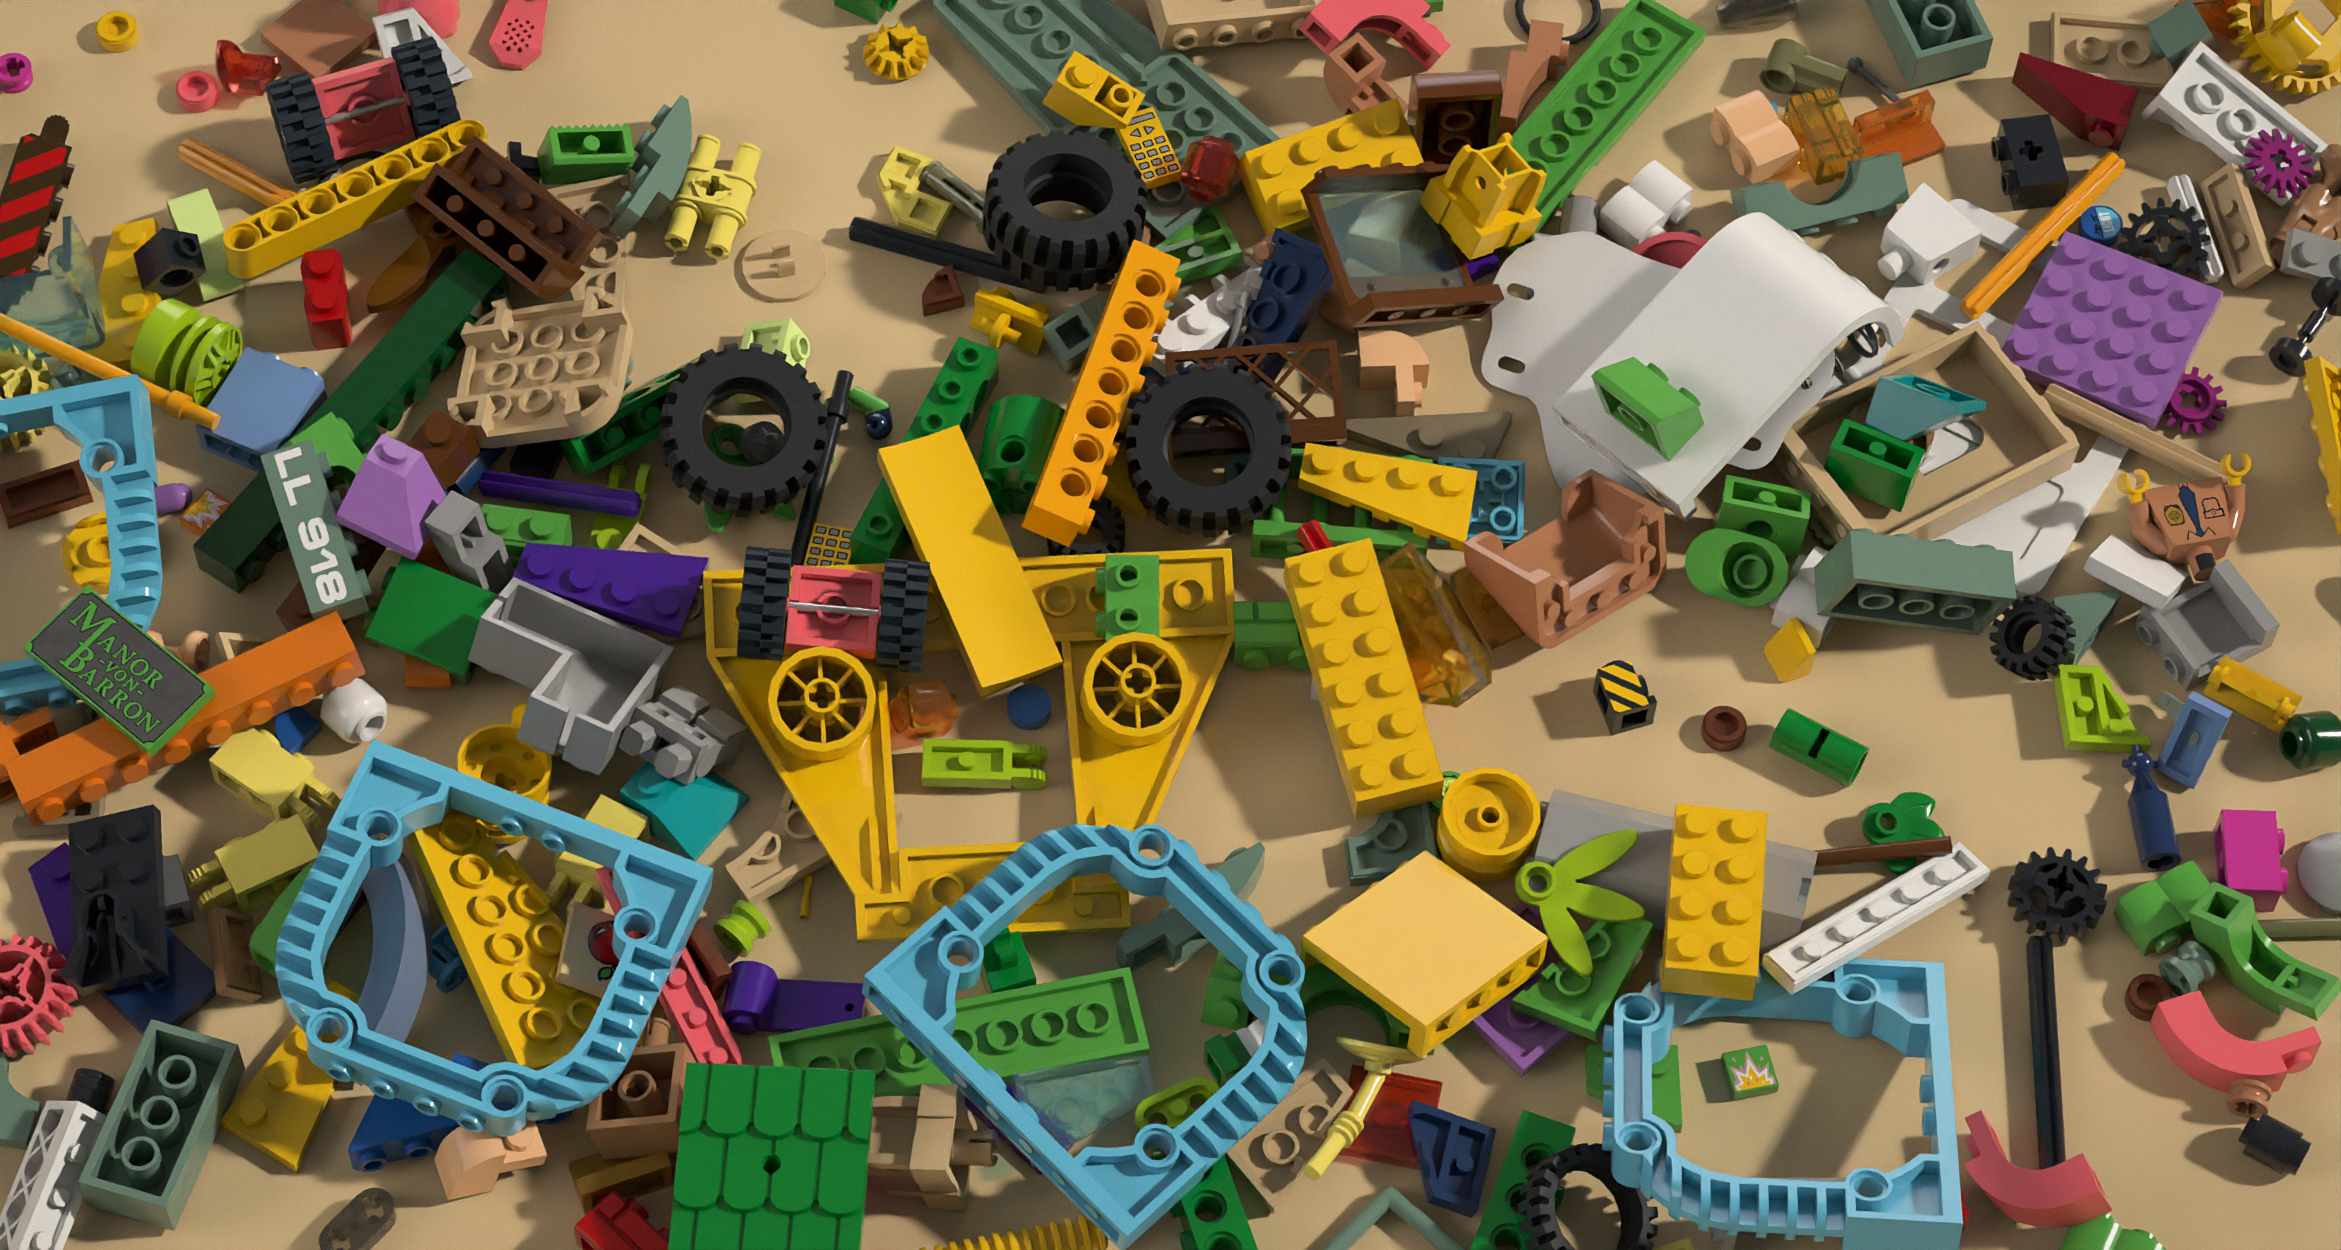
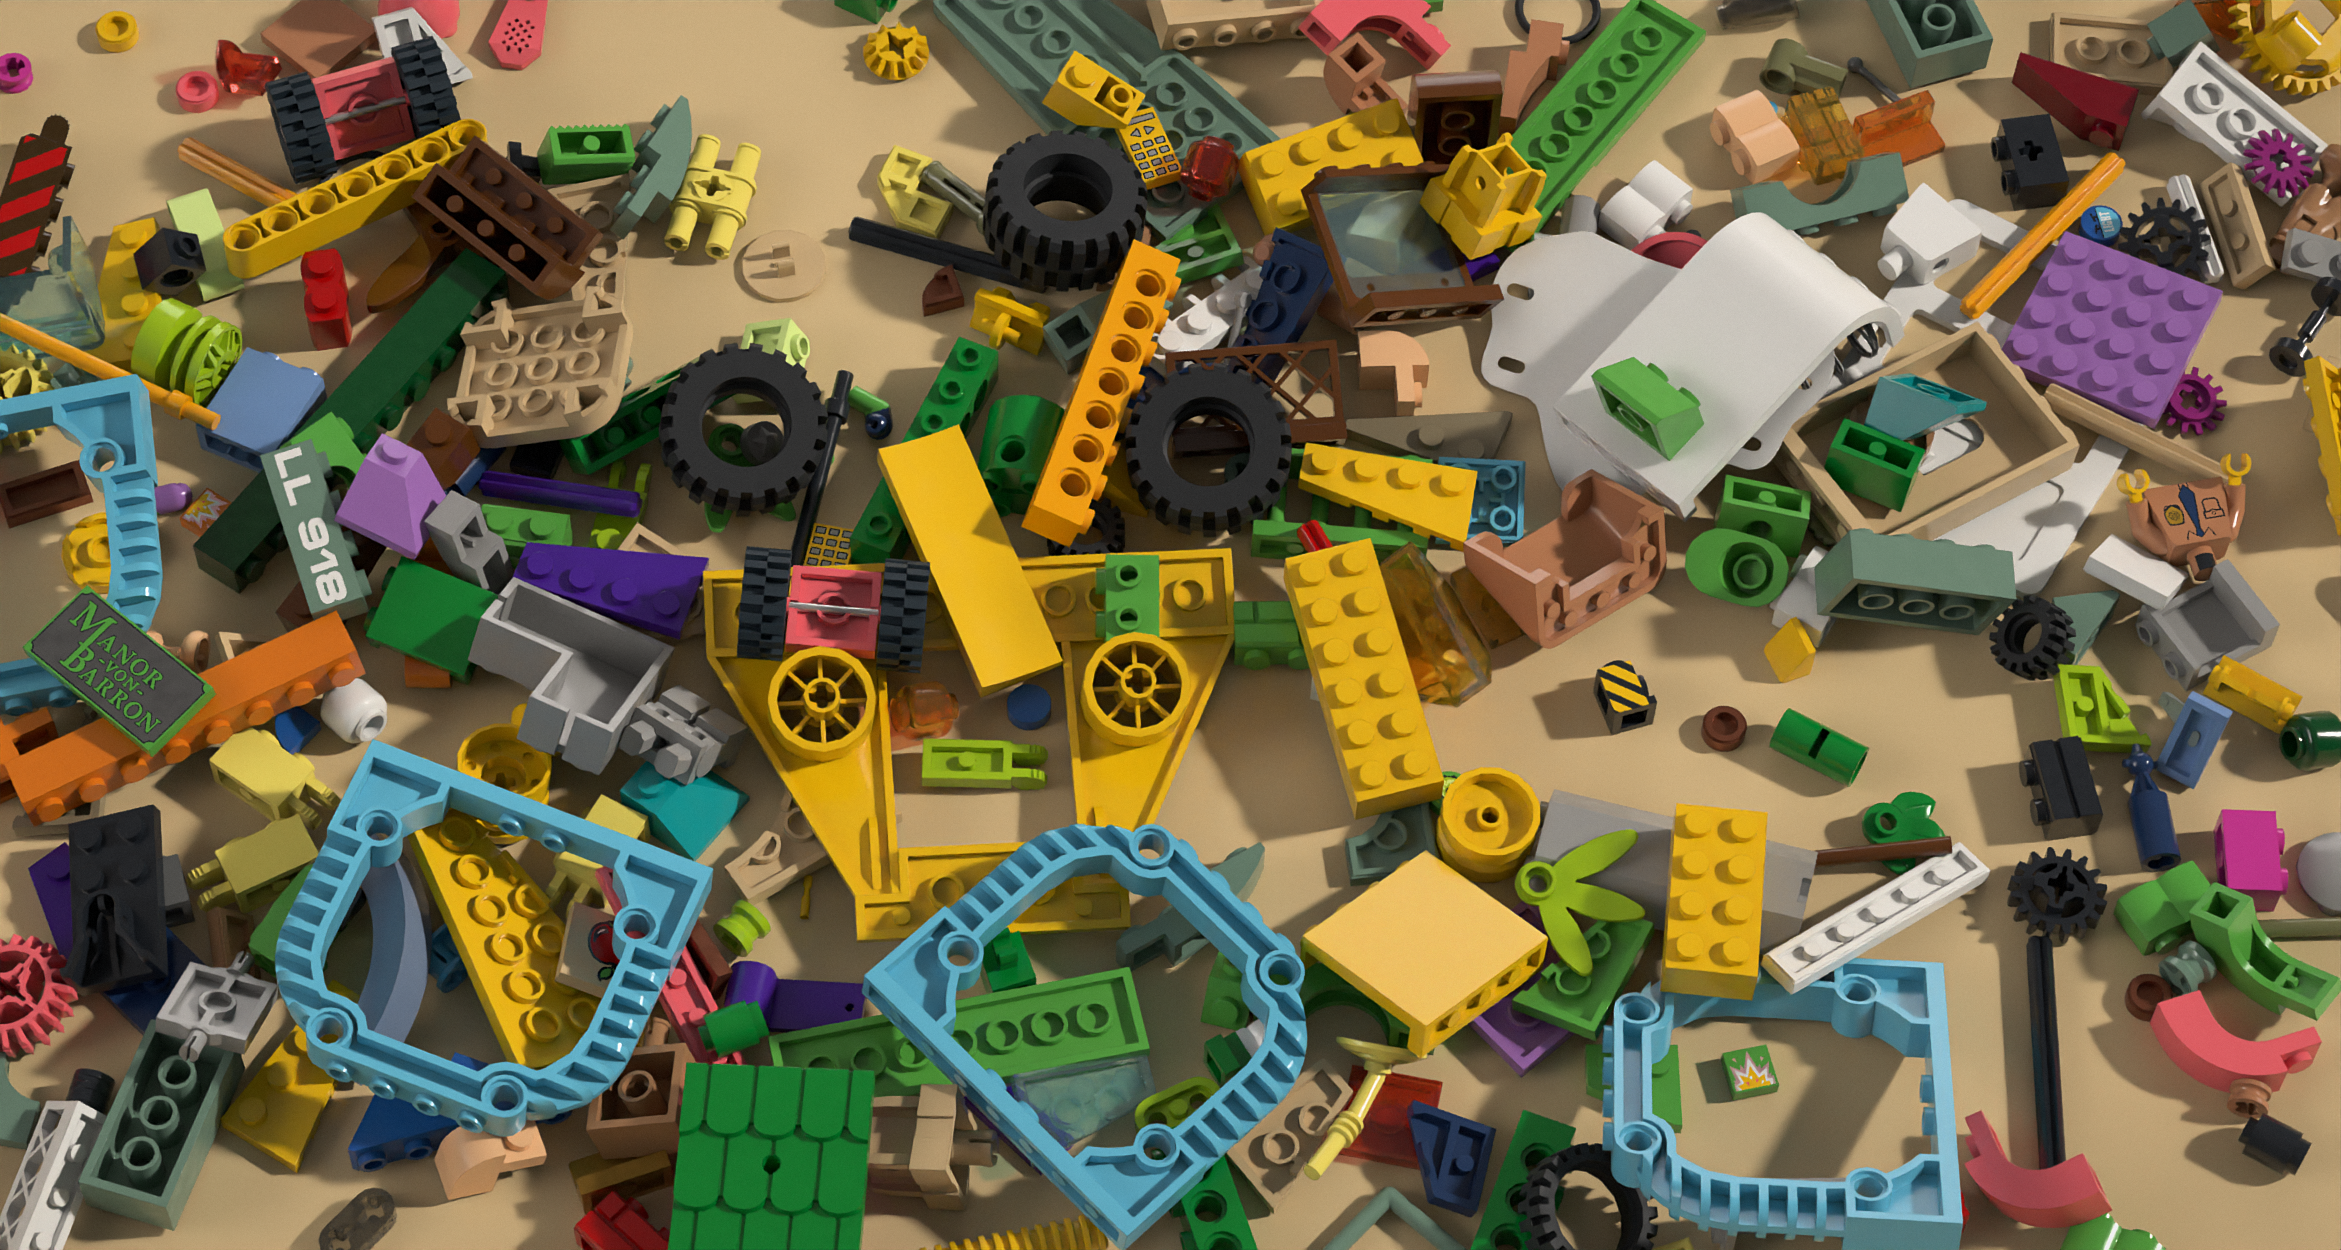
none -> light grey plate [155,951,278,1062]
none -> green brick [697,1000,770,1059]
none -> black brick [2019,736,2103,841]

